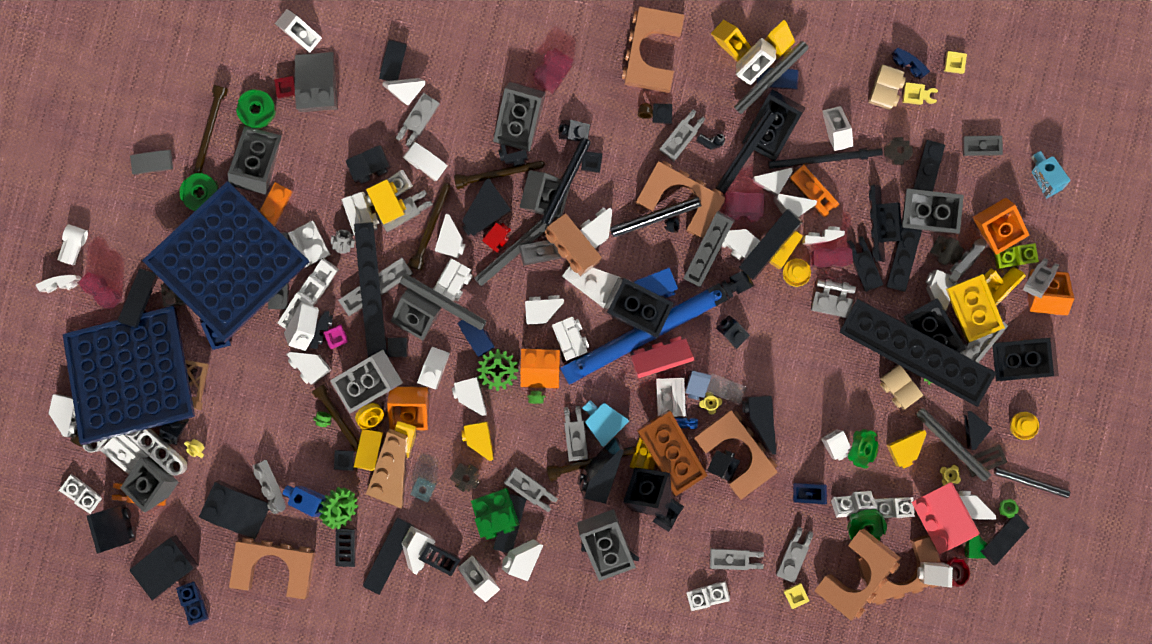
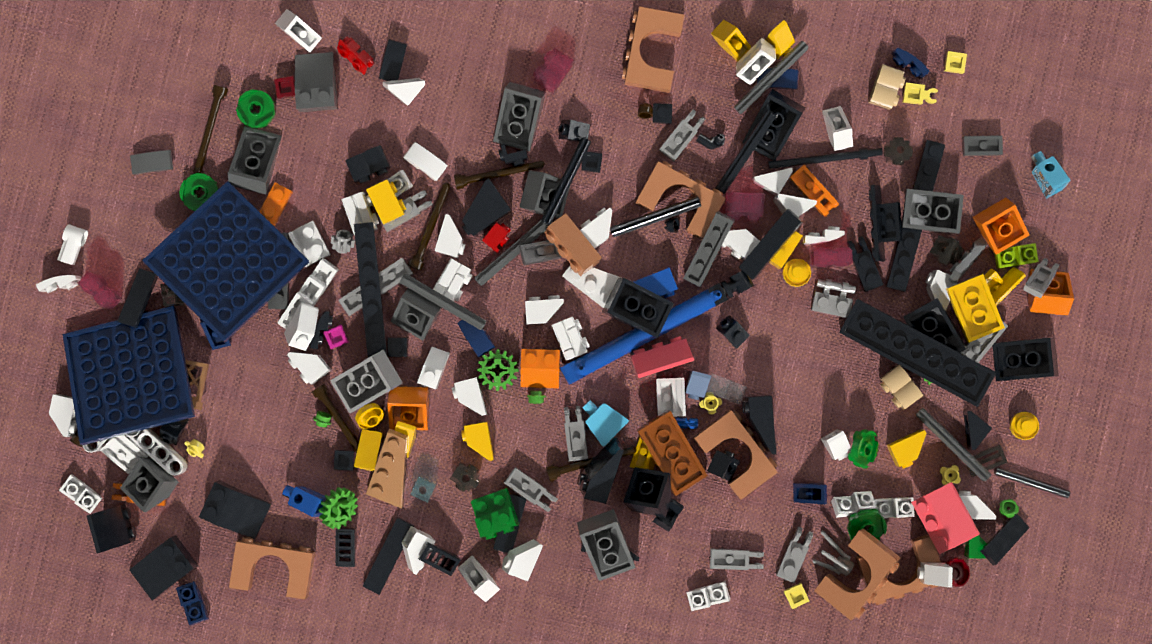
light grey hinge [253,460,286,514] -> none
light grey hinge [396,93,440,147] -> none
none -> red hinge [337,36,375,75]
none -> light grey plant [812,530,854,576]

